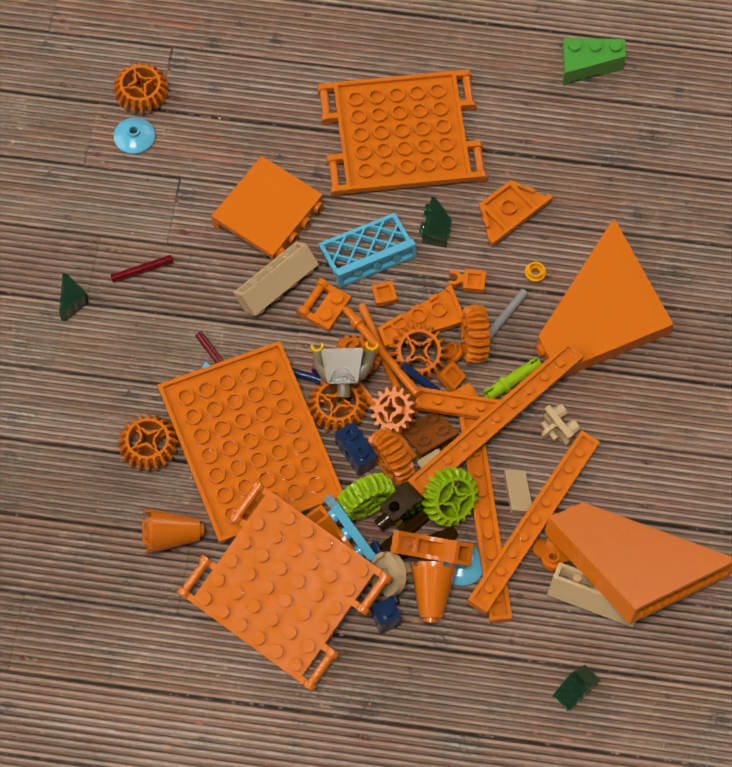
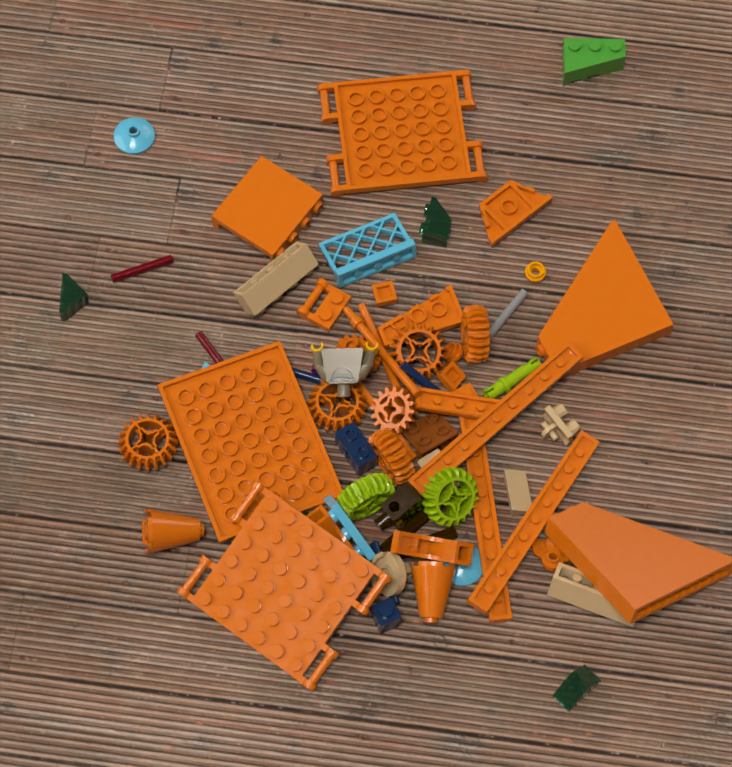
orange gear [113,61,169,115] -> none
orange plate [448,269,486,294] -> none

